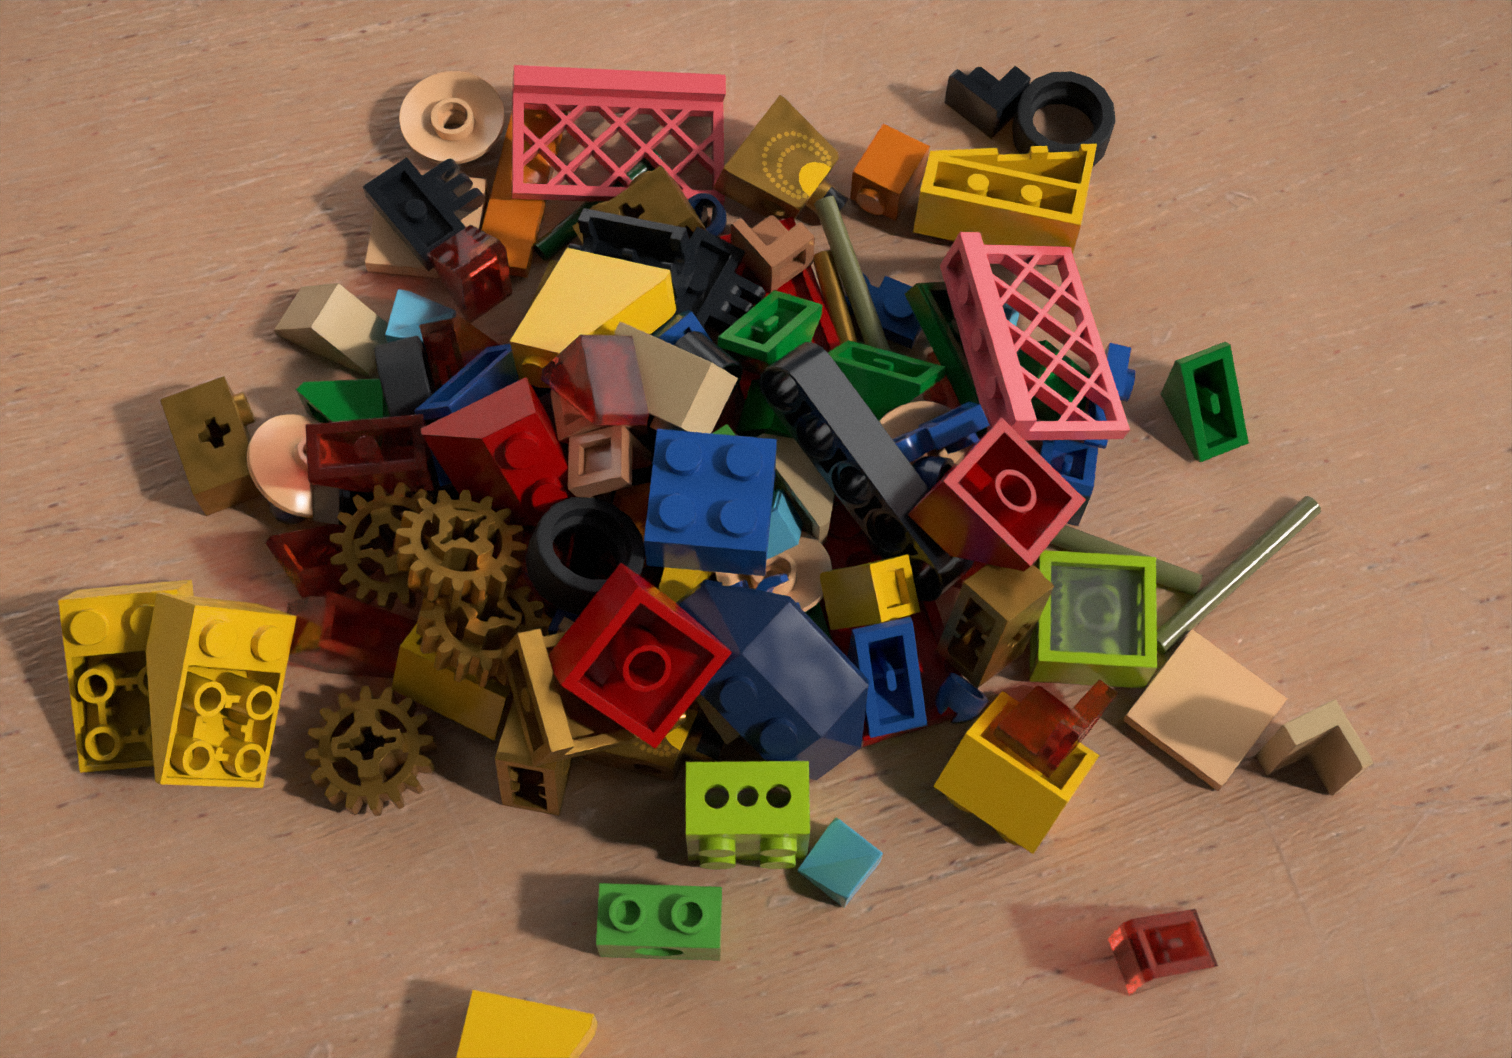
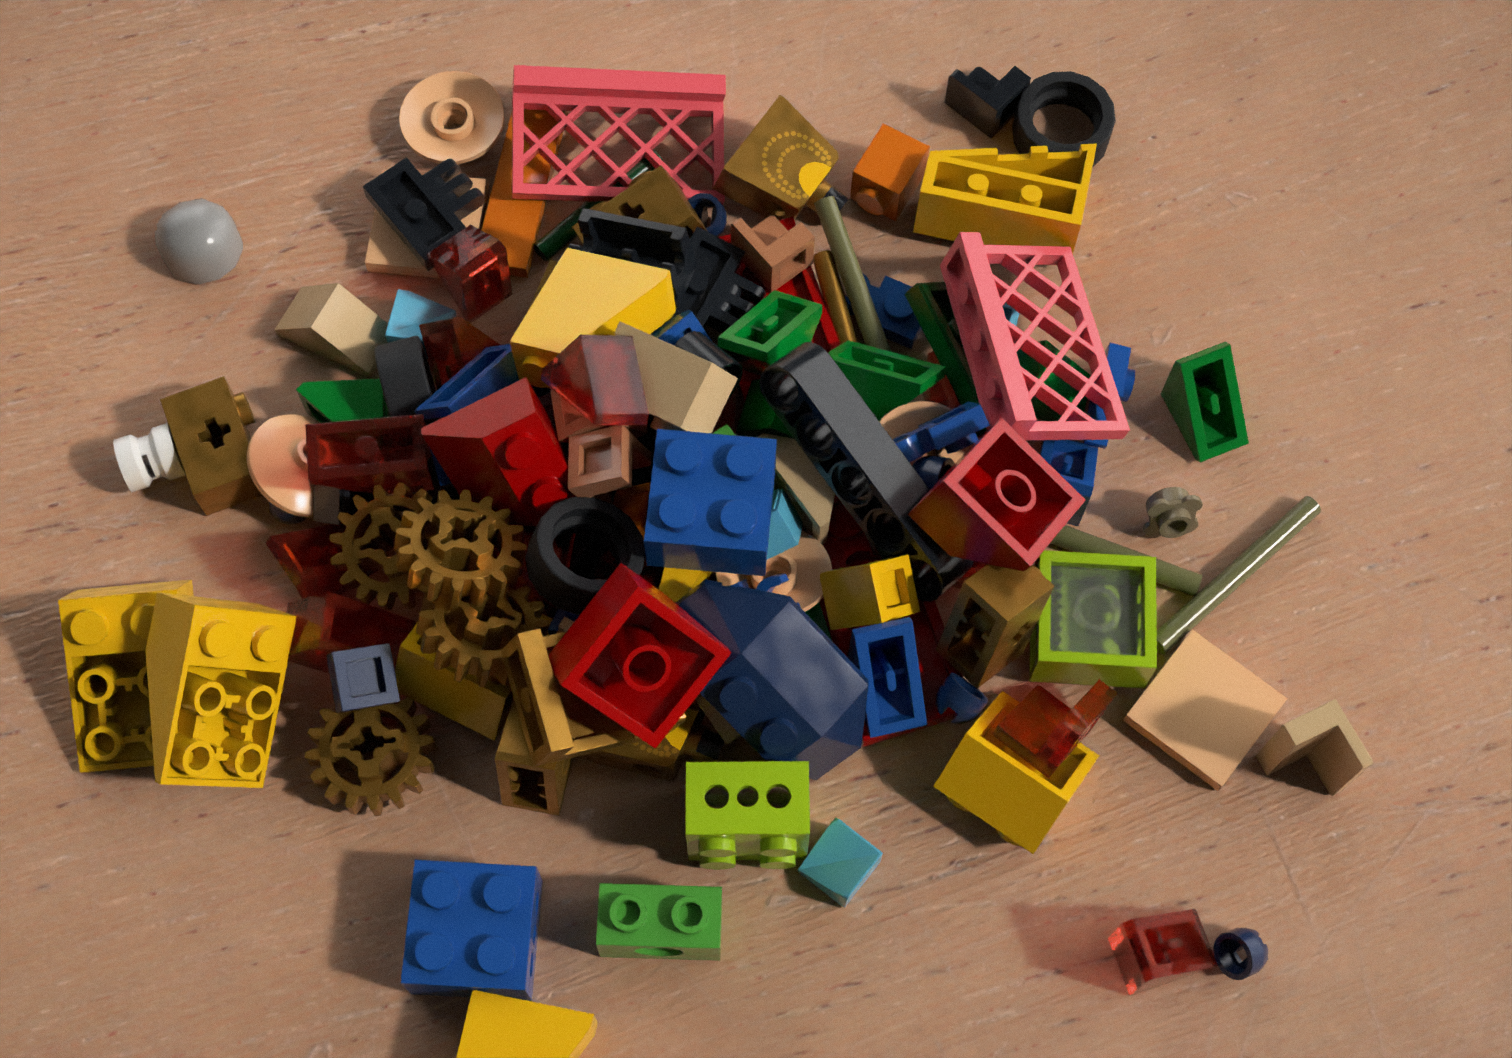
none -> white wheel [113,423,186,492]
none -> light grey hair [155,198,243,284]
none -> dark blue plate [326,643,400,713]
none -> blue piece [401,860,543,1001]
none -> dark tan plate [1143,487,1203,538]
none -> dark blue hinge [1213,927,1268,980]

